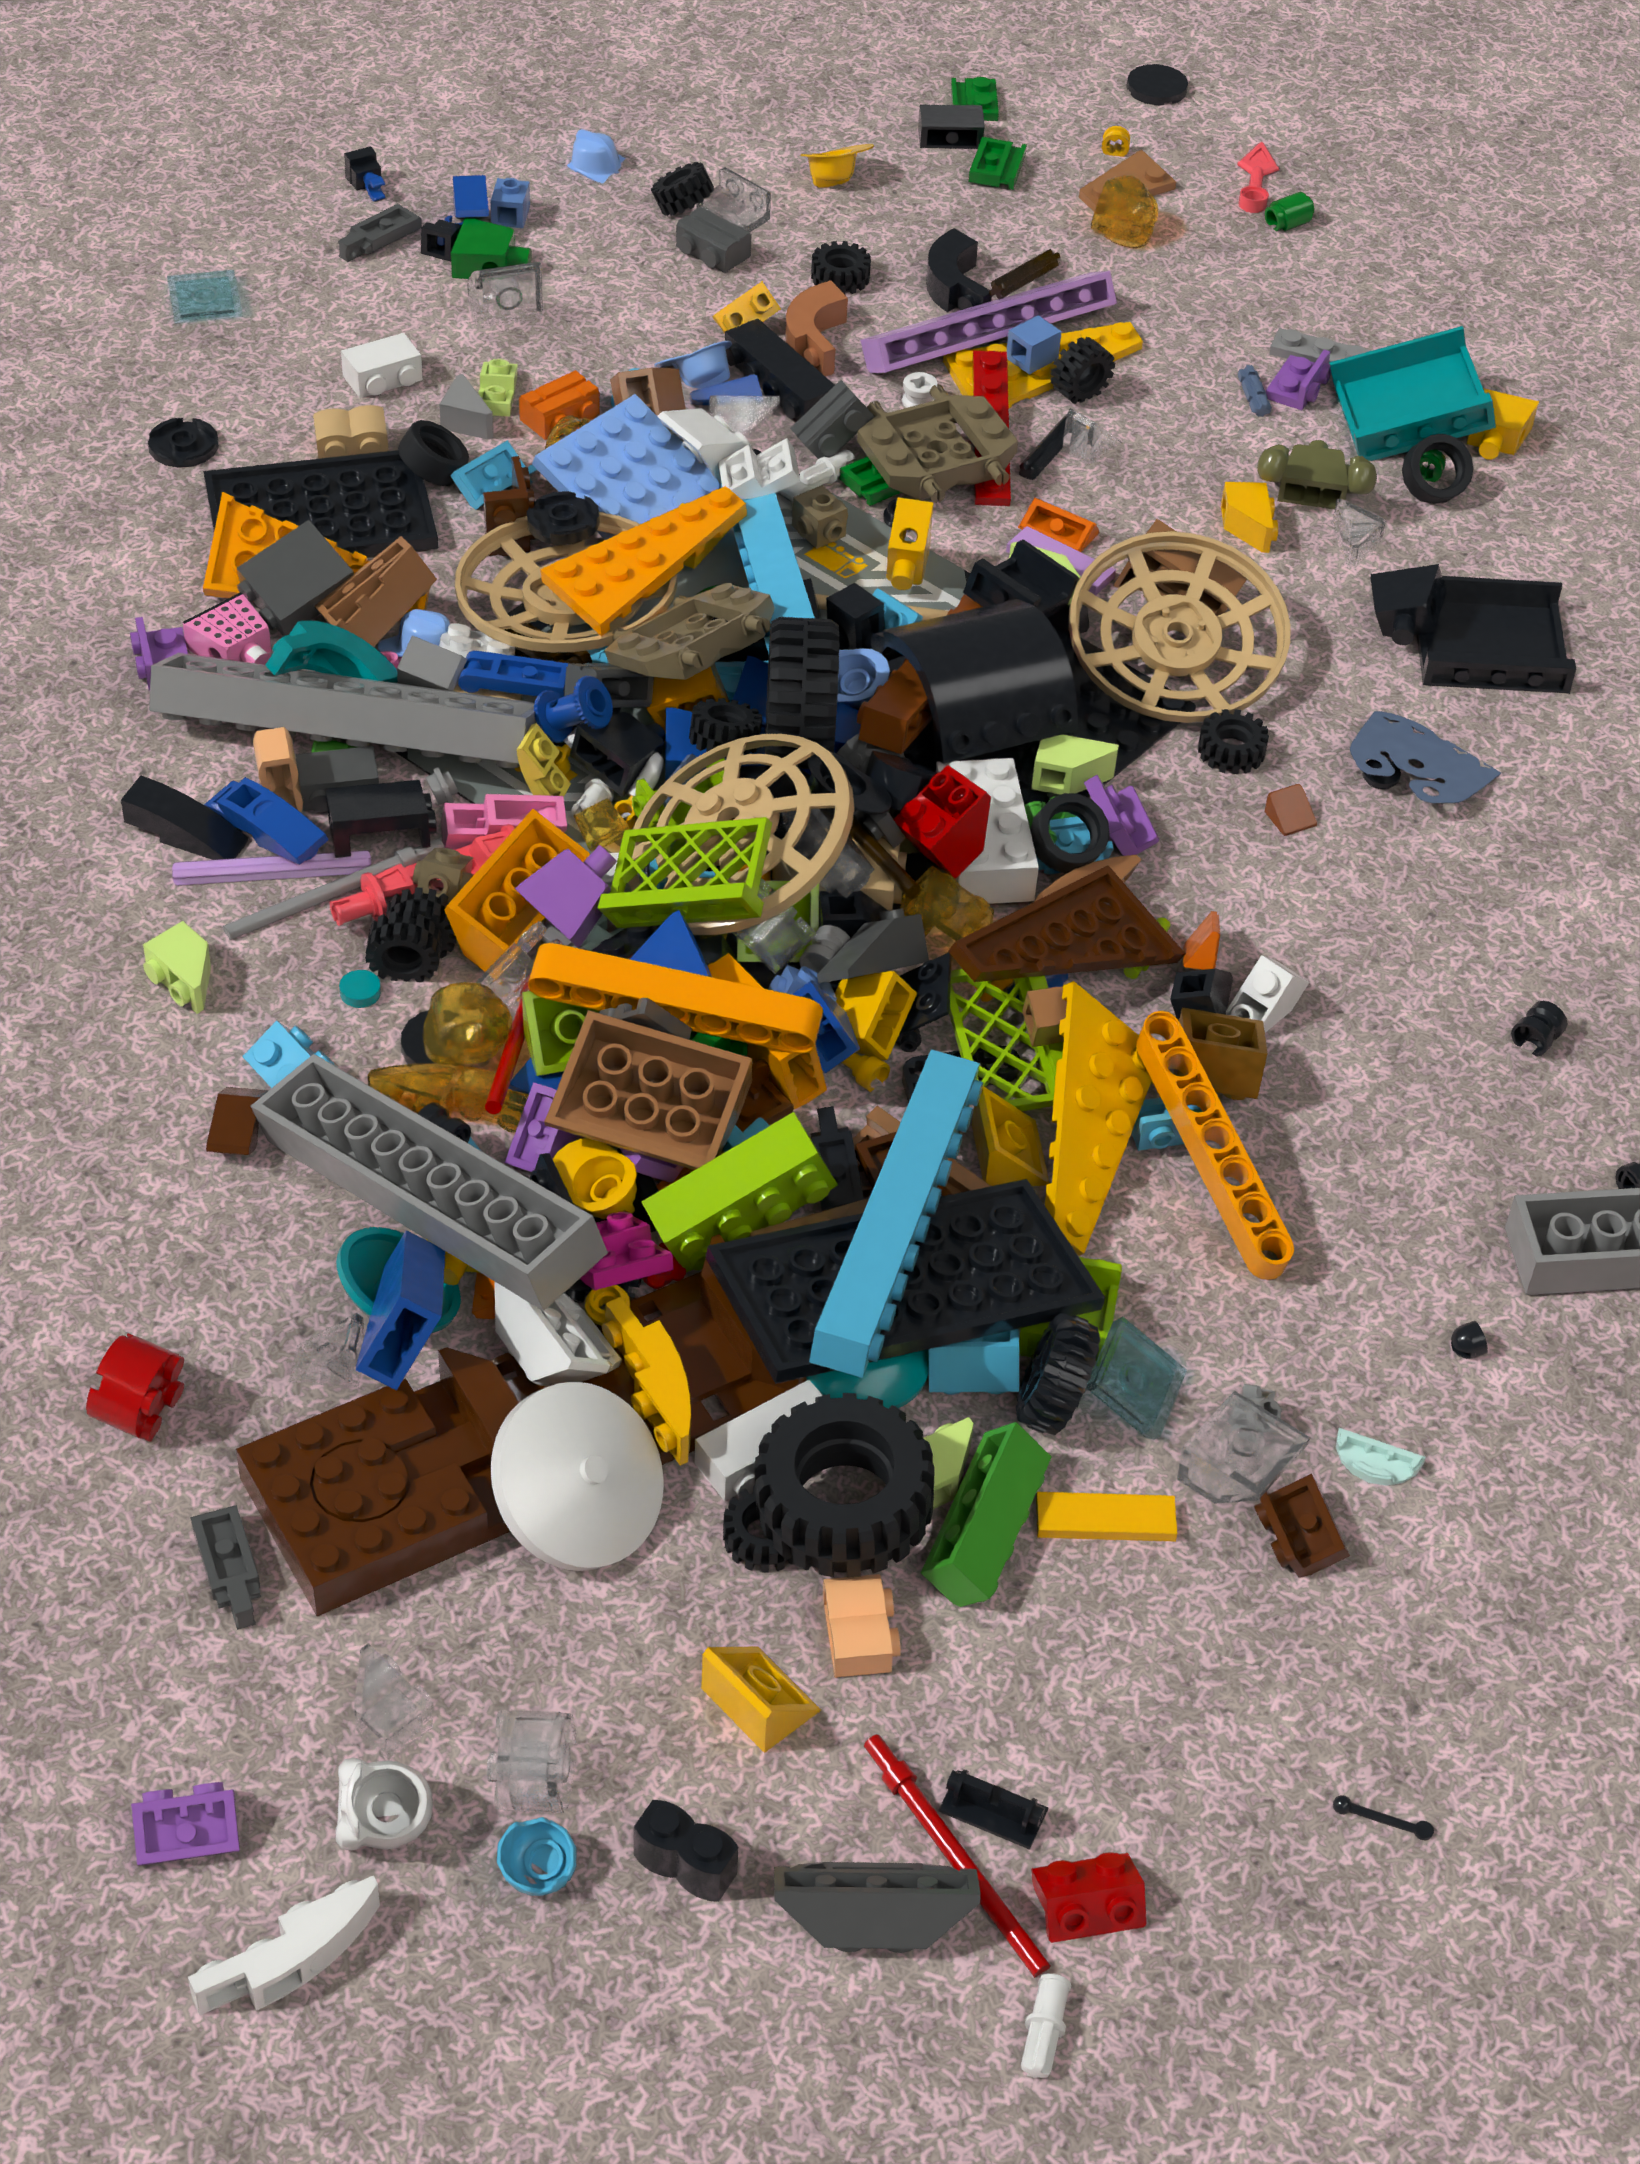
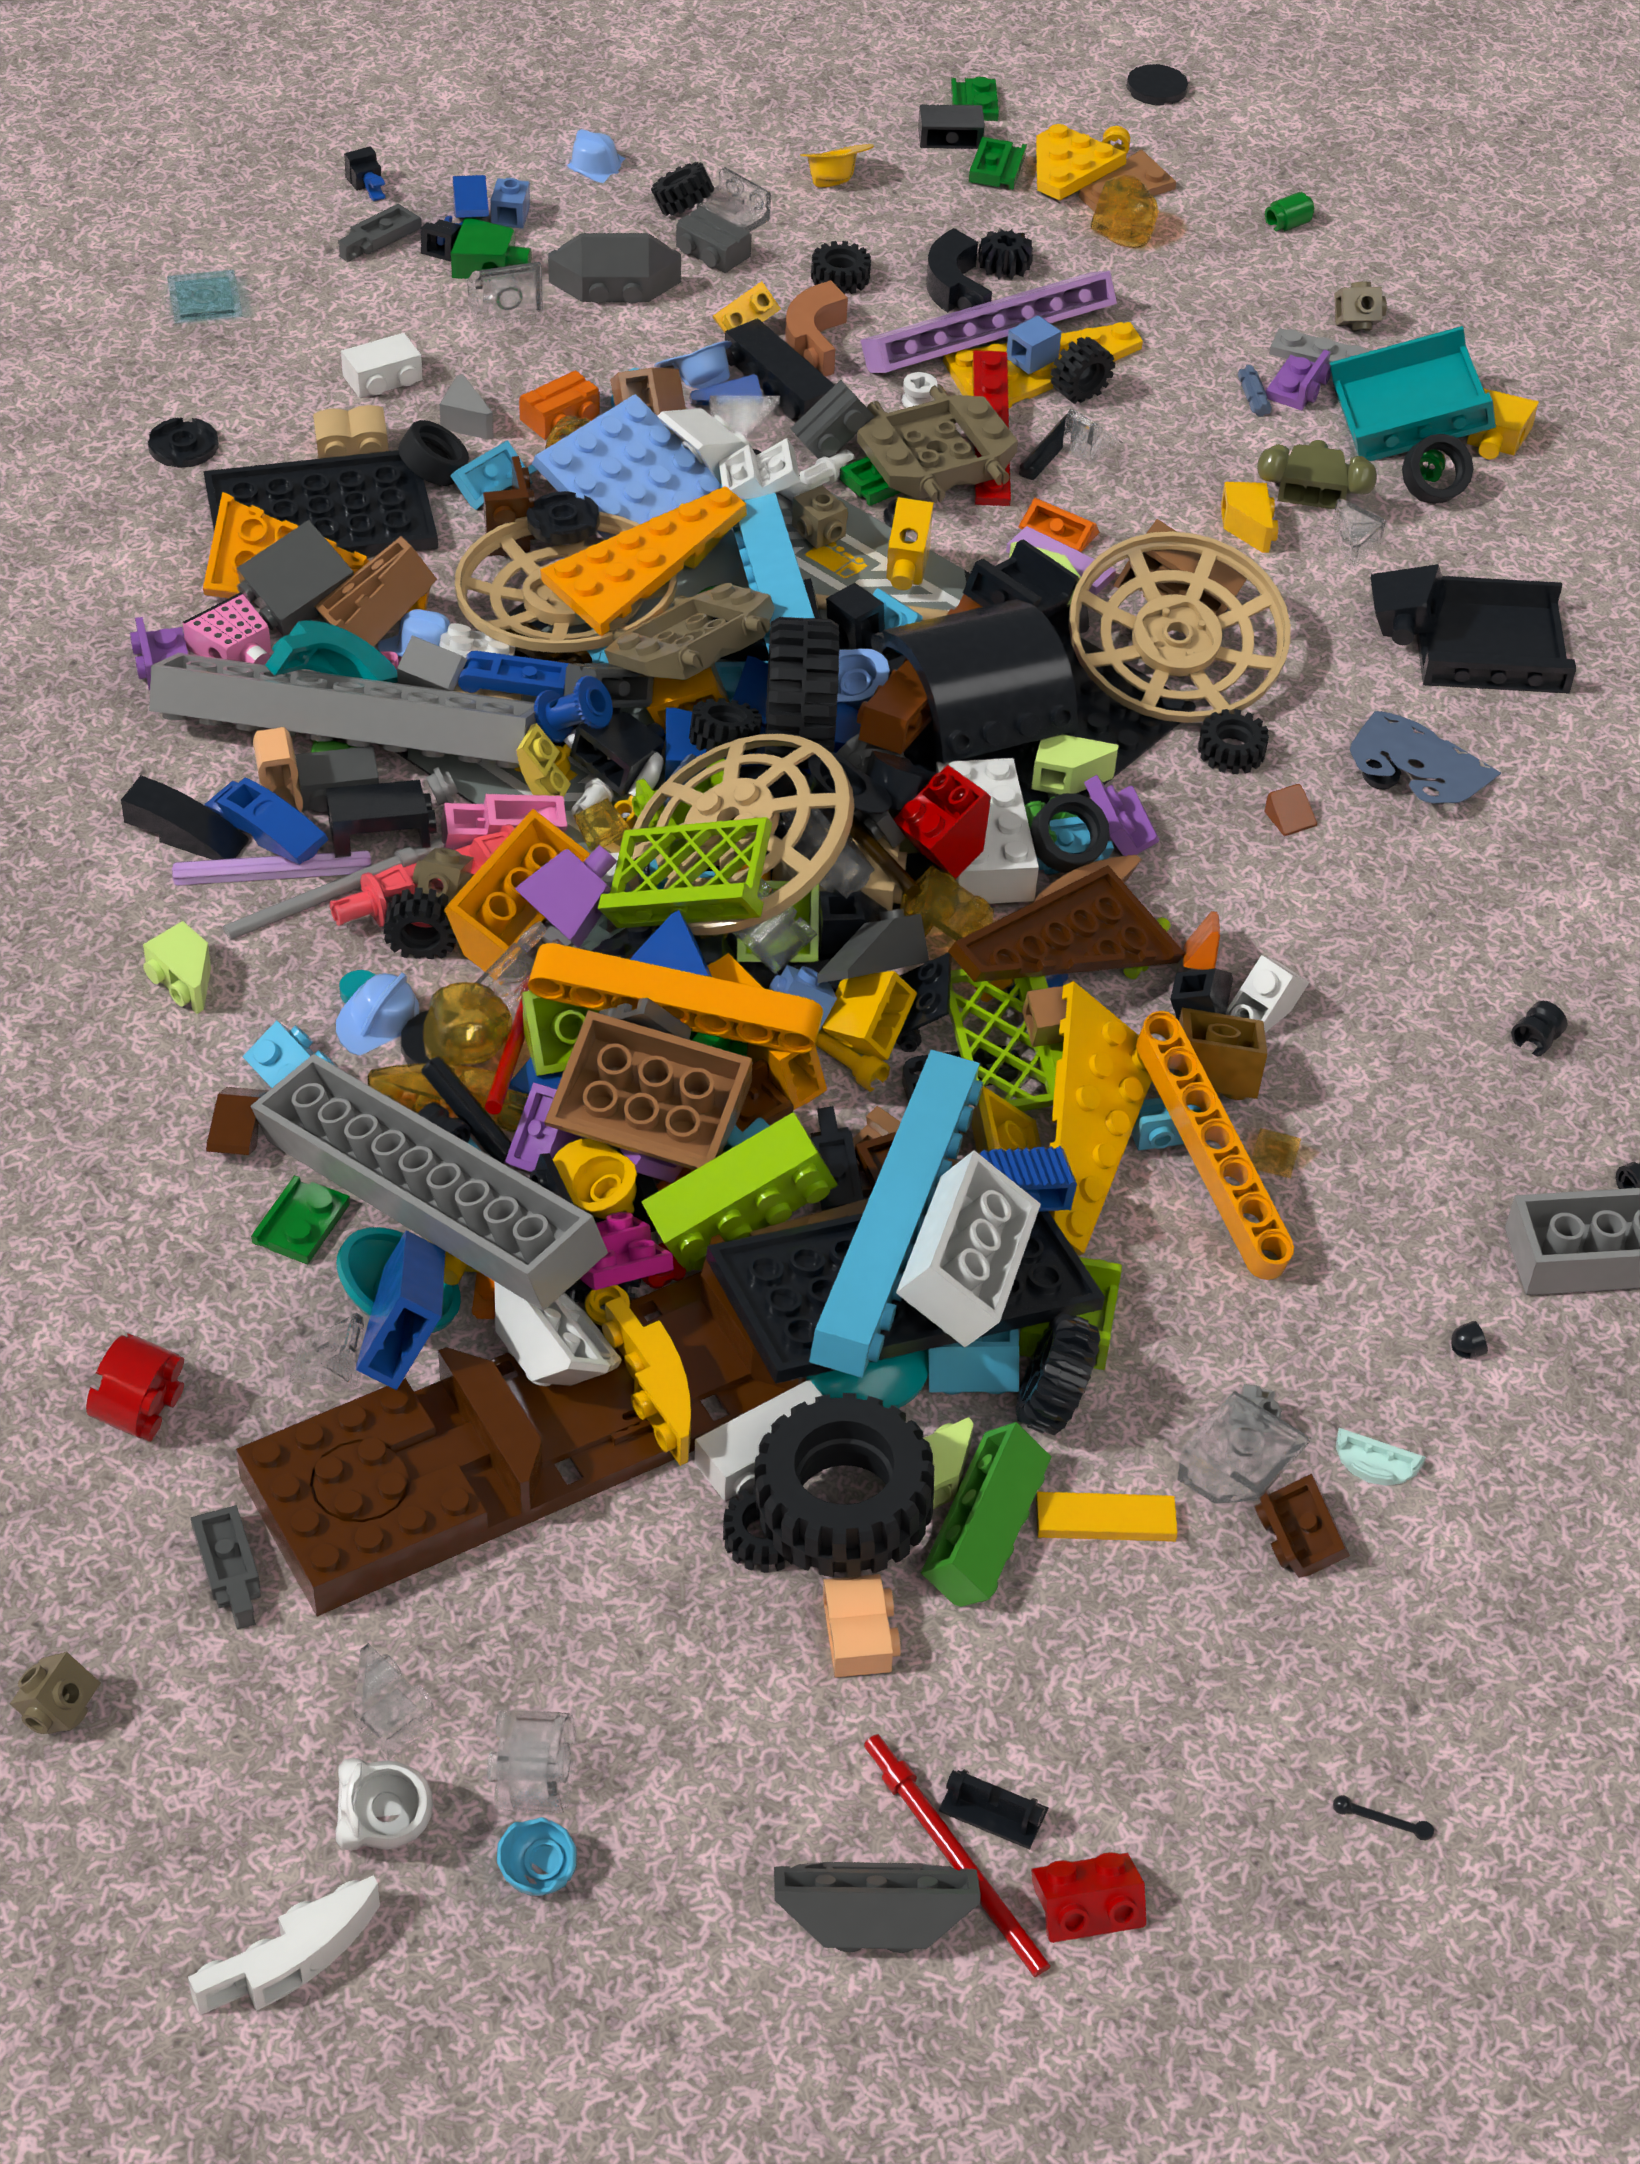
medium lavender bracket [131,1782,240,1866] -> none
black tyre [365,911,442,982] -> none
yellowish green slope [478,359,518,417] -> none
white dish [491,1382,664,1571] -> none
black brick [634,1800,739,1902] -> none
yellow slope [701,1646,821,1753] -> none
blue slope [792,980,860,1073] -> none
light grey wheel [800,925,850,983] -> none
dark brown axle [989,249,1061,300] -> none
white axle [1021,1973,1071,2078] -> none
clear light blue tile [1086,1316,1187,1440] -> none
coral piece [1237,142,1279,213] -> none
none -> dark tan brick [10,1652,101,1734]
none -> green plate [251,1175,350,1265]
none -> light blue piece [336,973,419,1056]
none -> black axle [421,1056,512,1164]
none -> dark grey wedge [548,233,681,303]
none -> white brick [896,1150,1041,1348]
none -> black gear [978,228,1033,280]
none -> blue brick [980,1146,1077,1212]
none -> yellow plate [1036,124,1126,200]
none -> clear yellow slope [1251,1128,1301,1179]
none -> dark tan brick [1334,281,1387,331]

